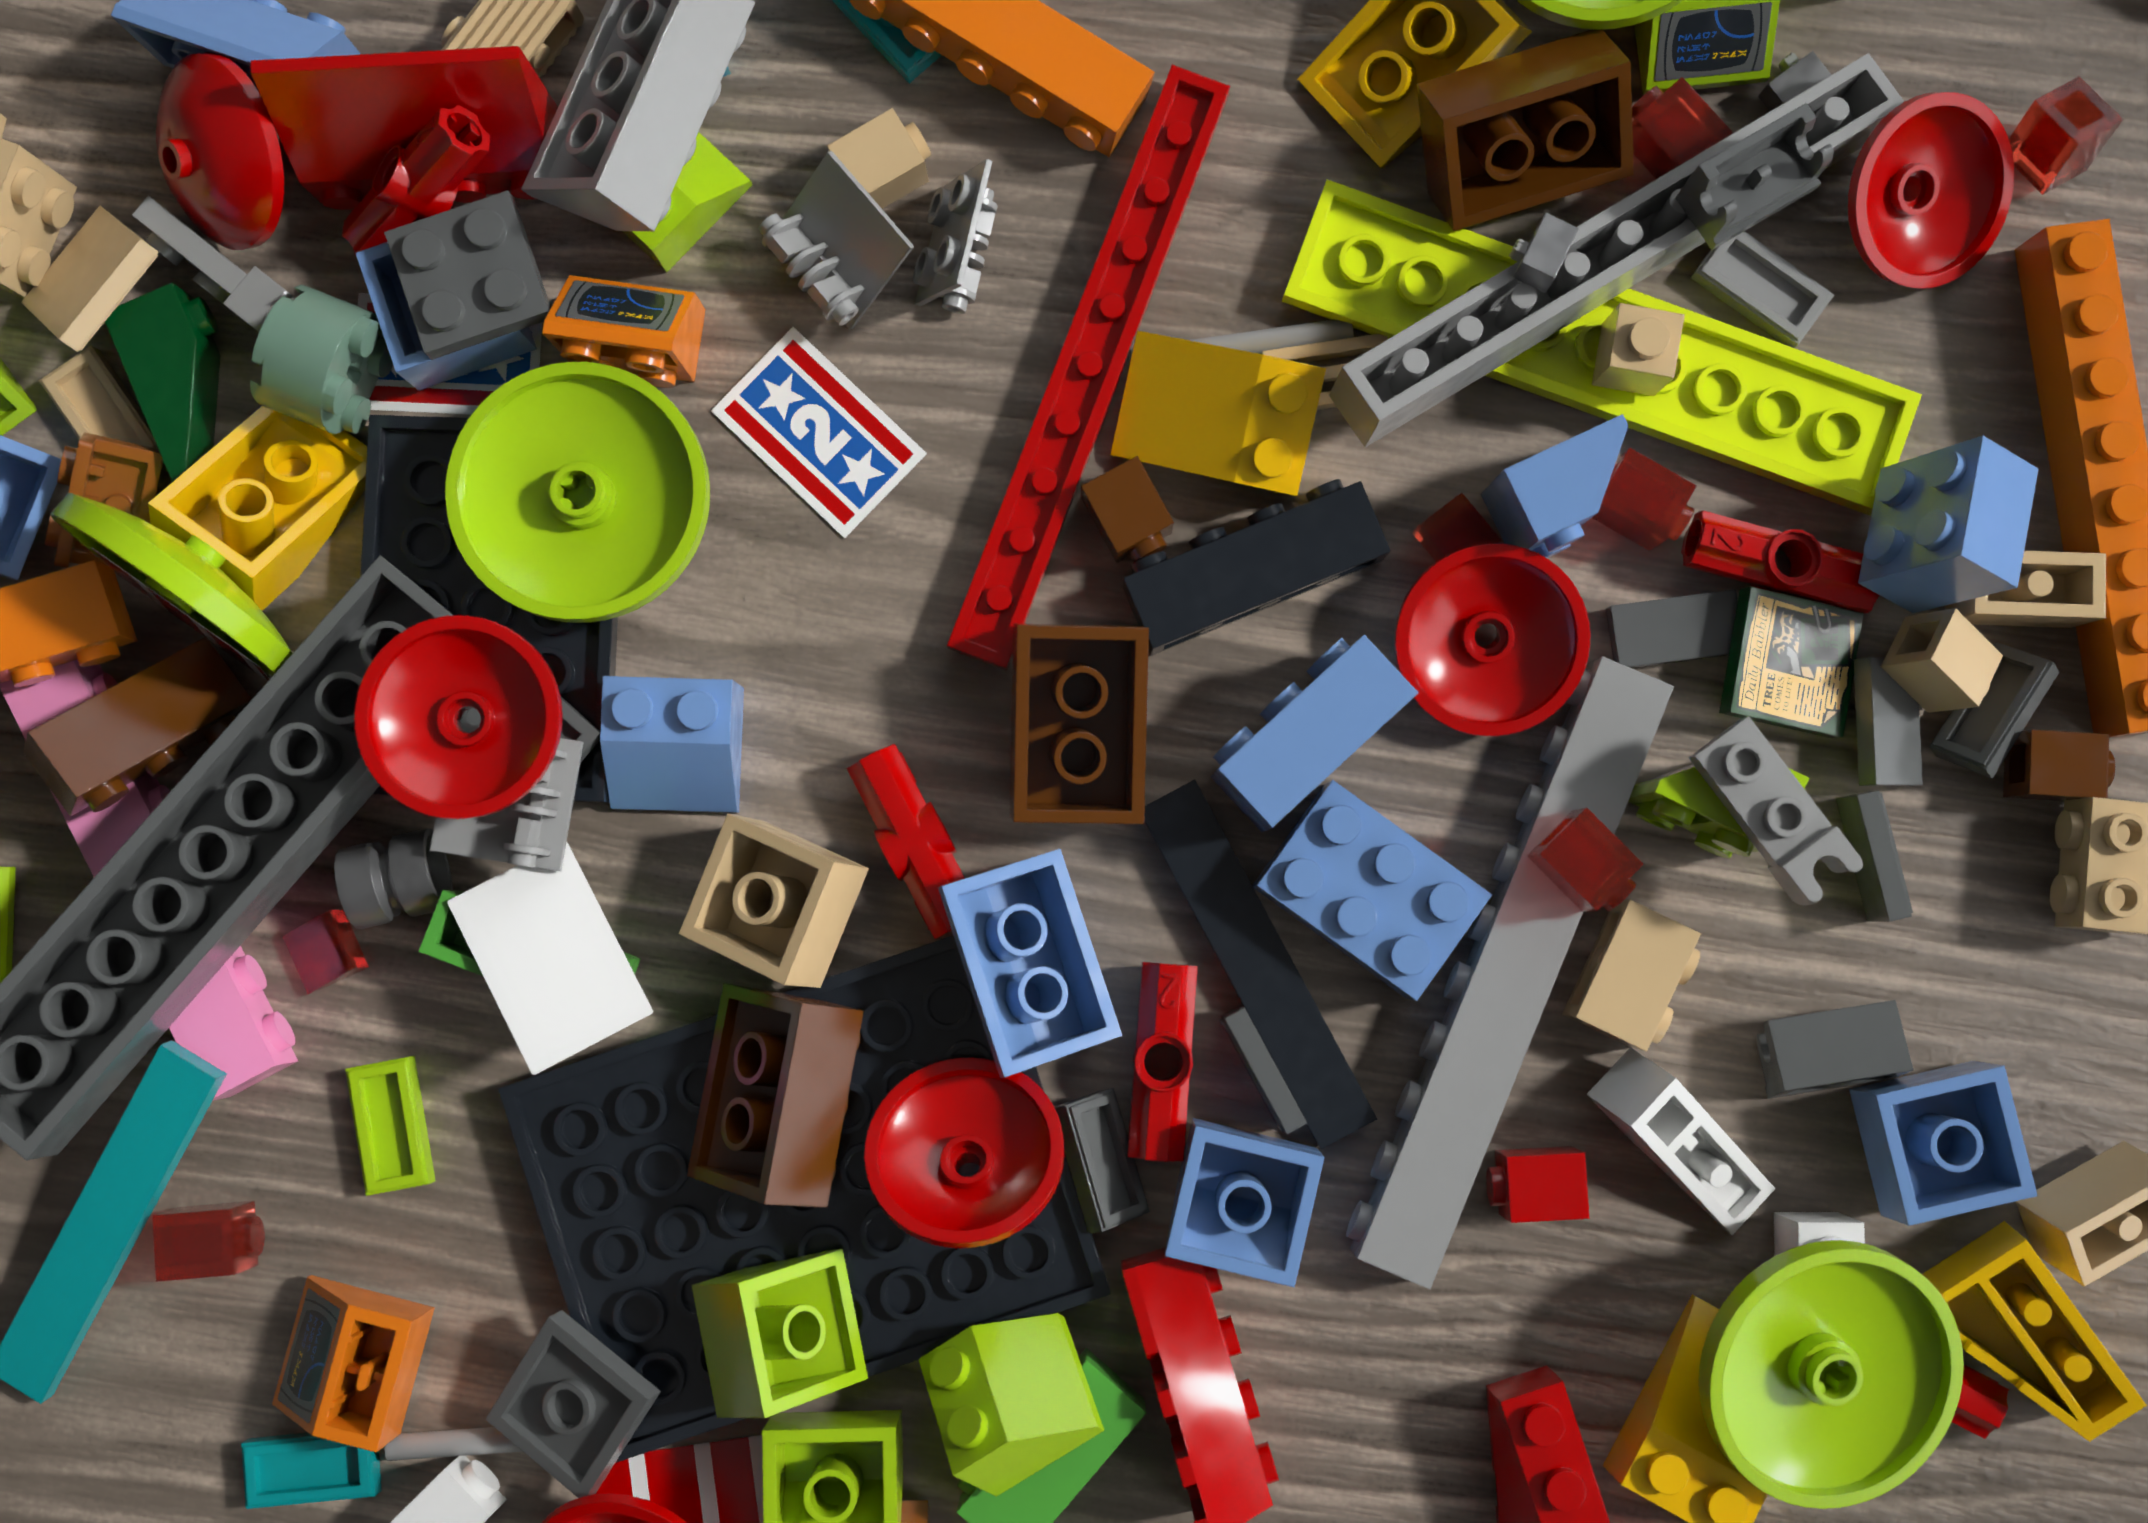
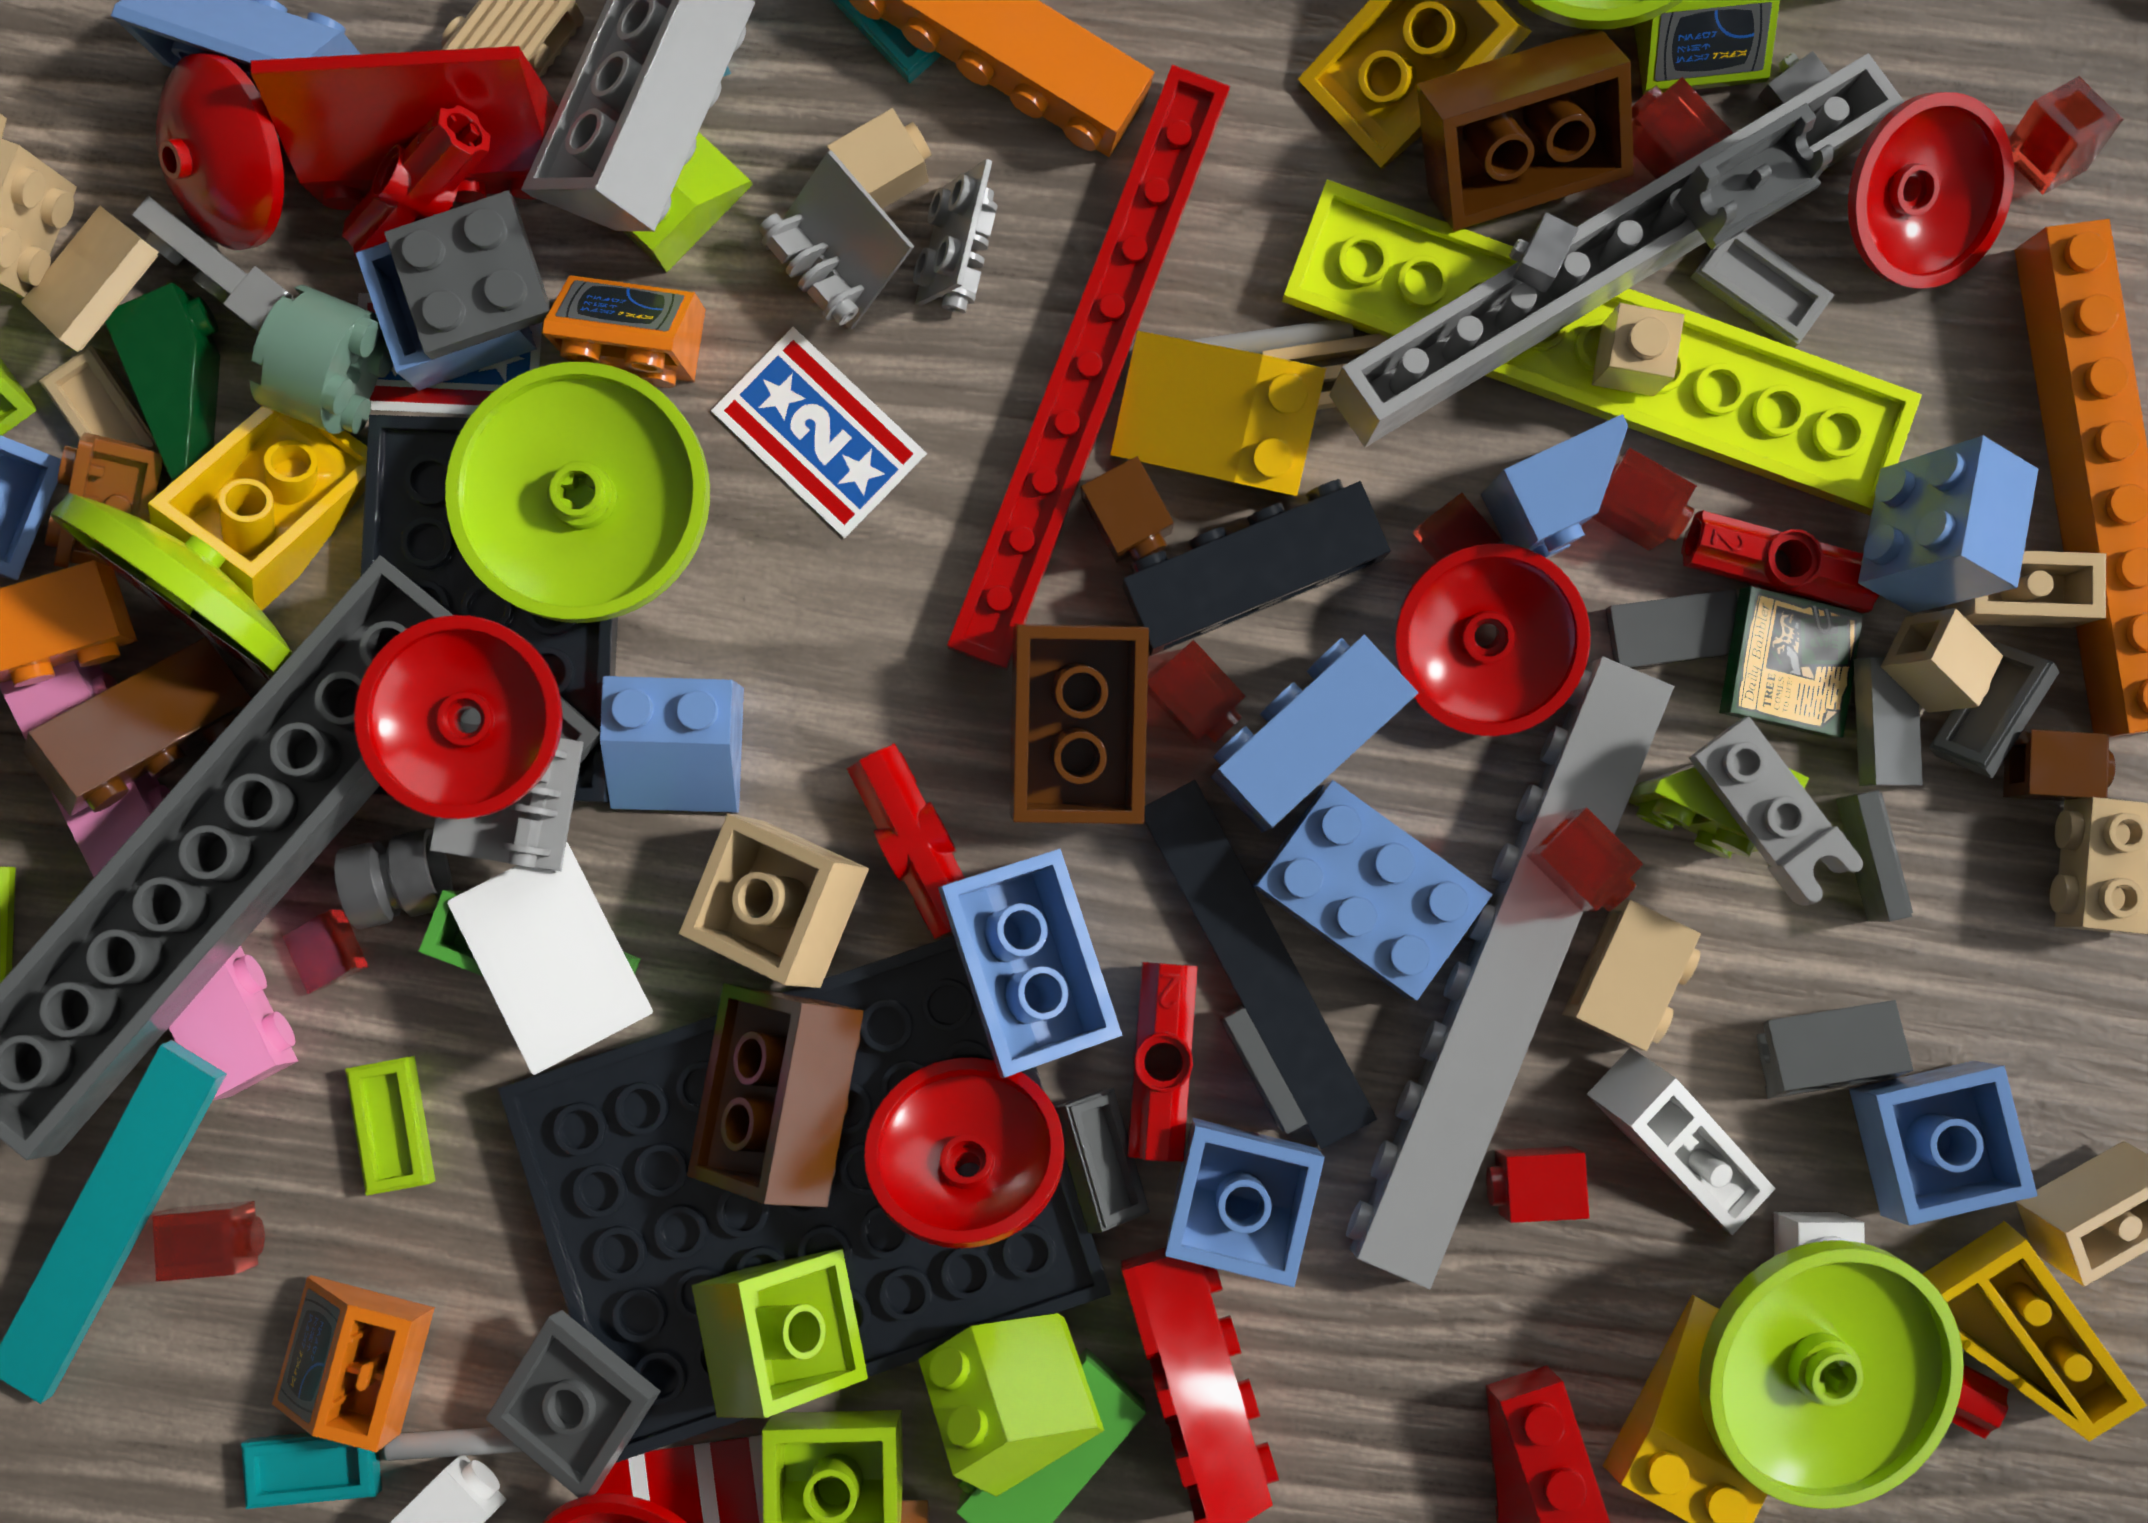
none -> clear red brick [1147,640,1246,744]

